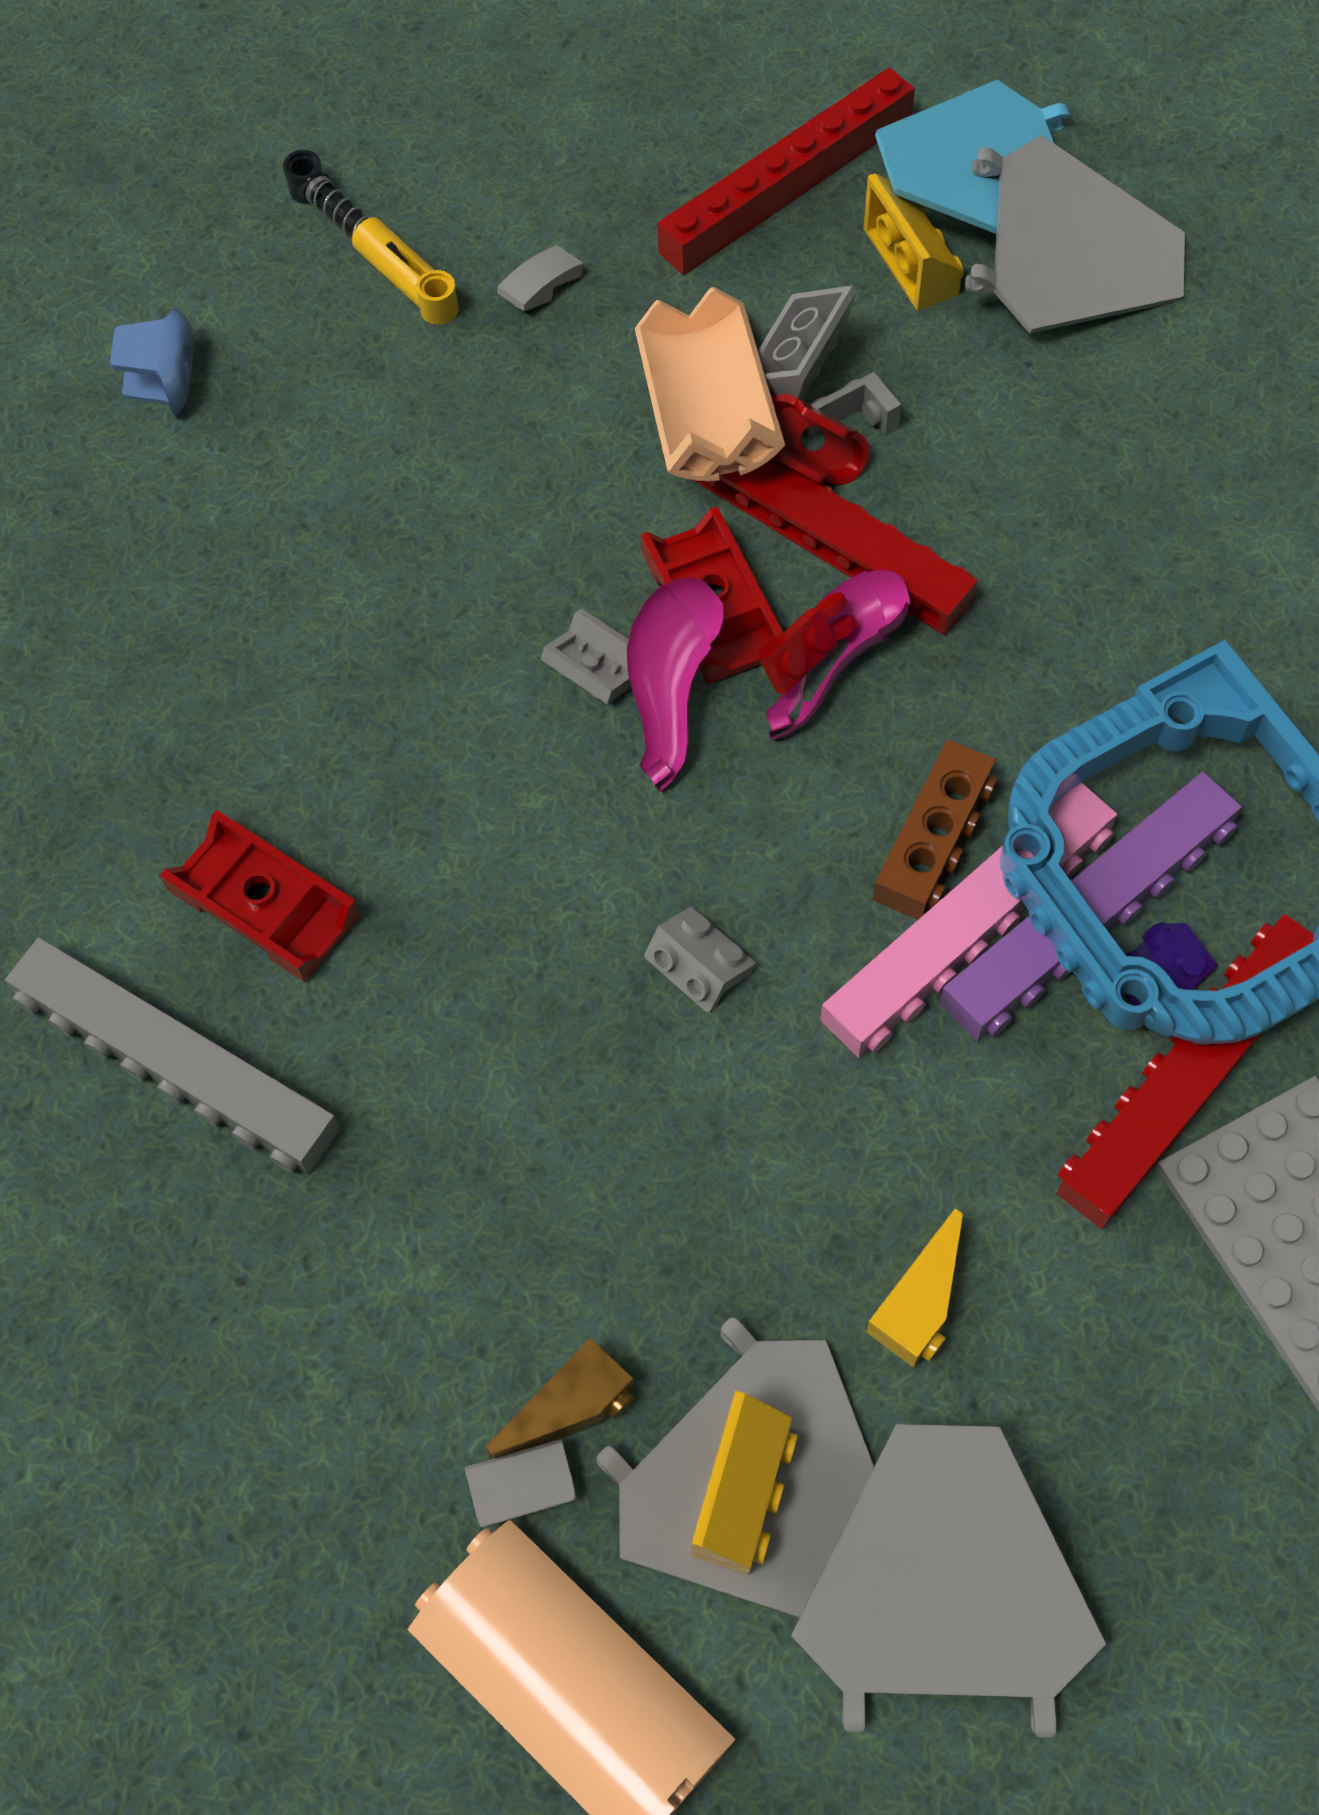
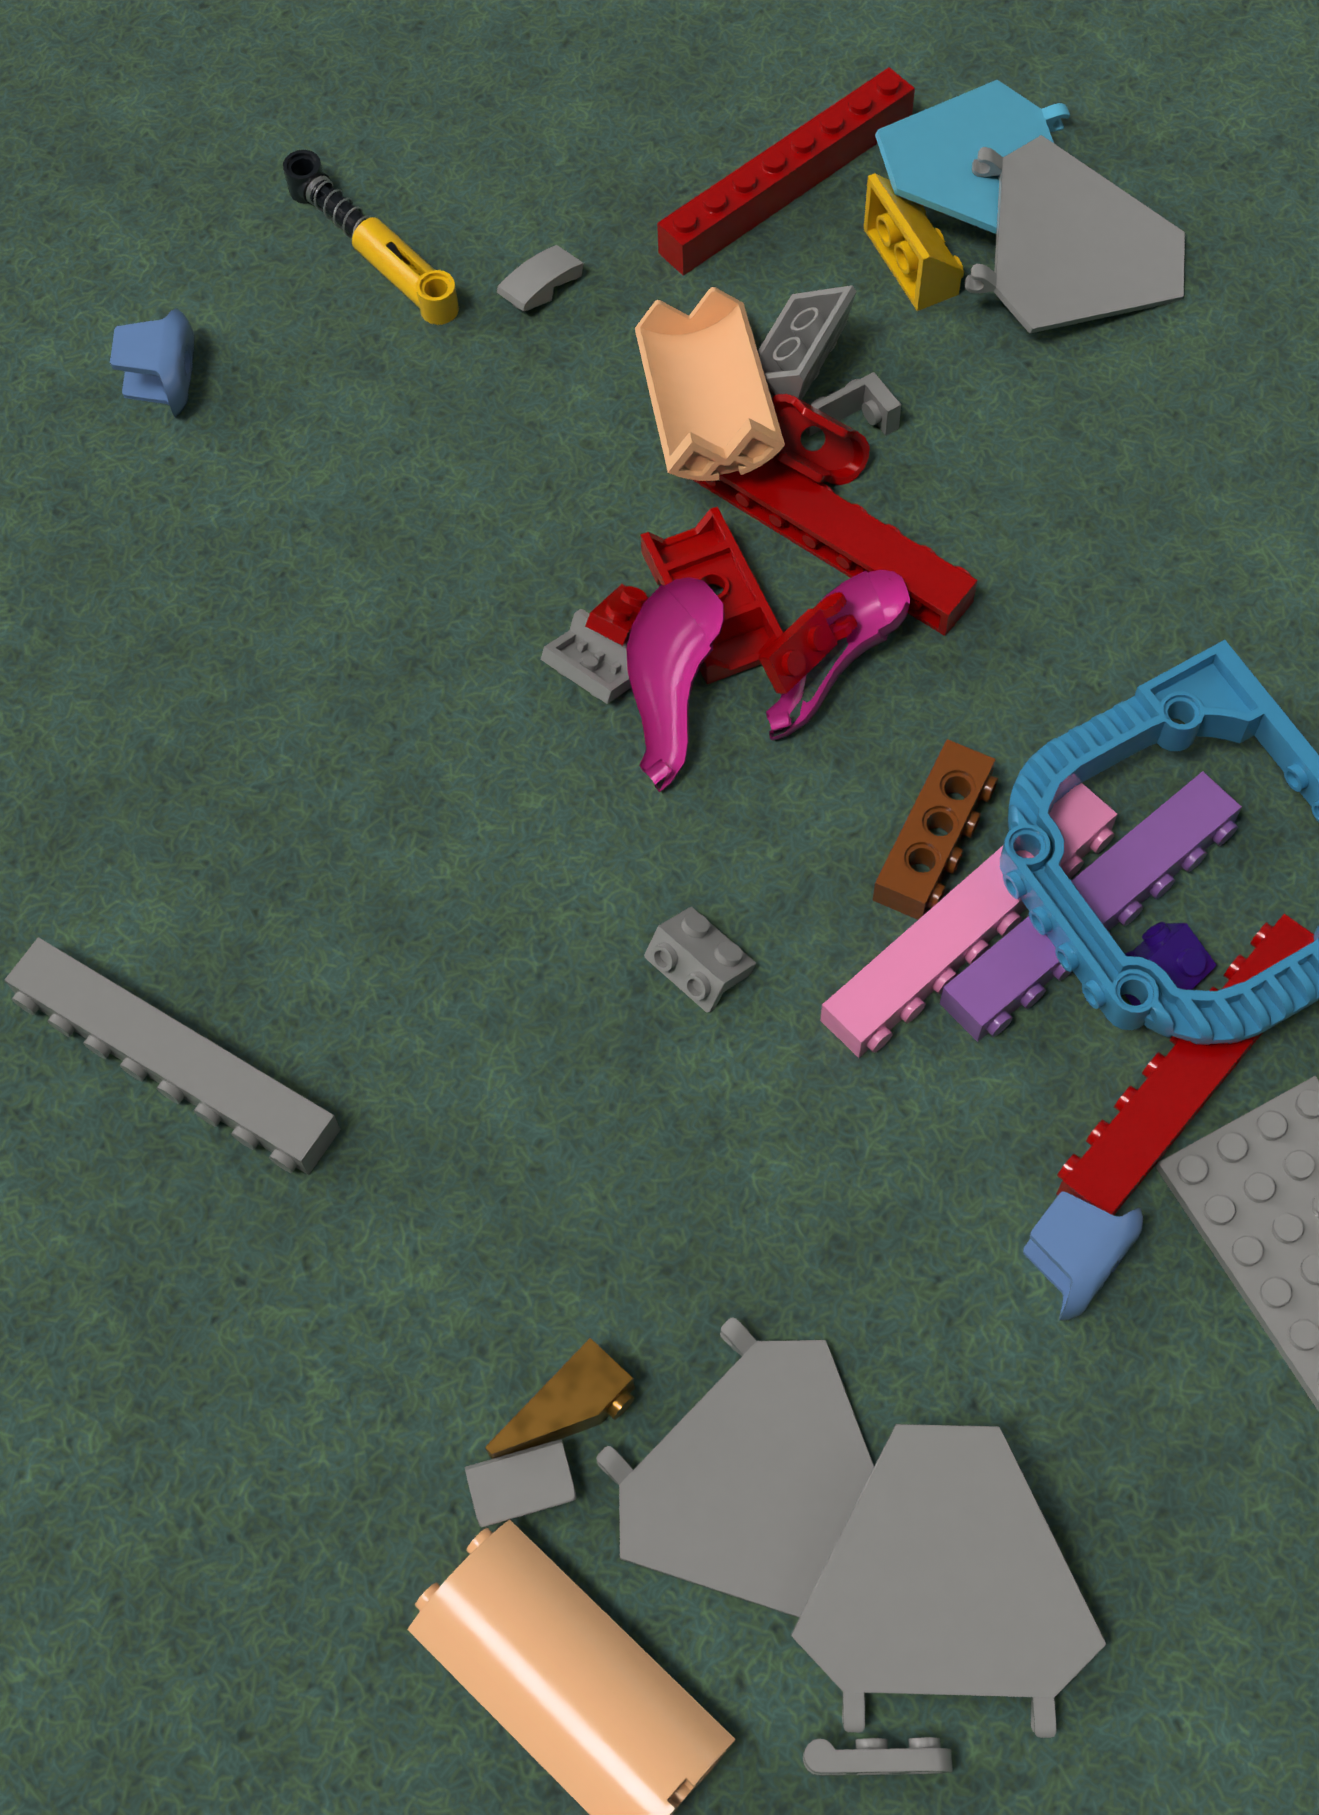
red piece [159,810,360,983] -> none
yellow slope [690,1390,798,1575] -> none
yellow slope [866,1208,963,1368] -> none
none -> red plate [585,584,648,646]
none -> light grey plate [803,1737,953,1776]
none -> medium blue piece [1023,1192,1143,1321]

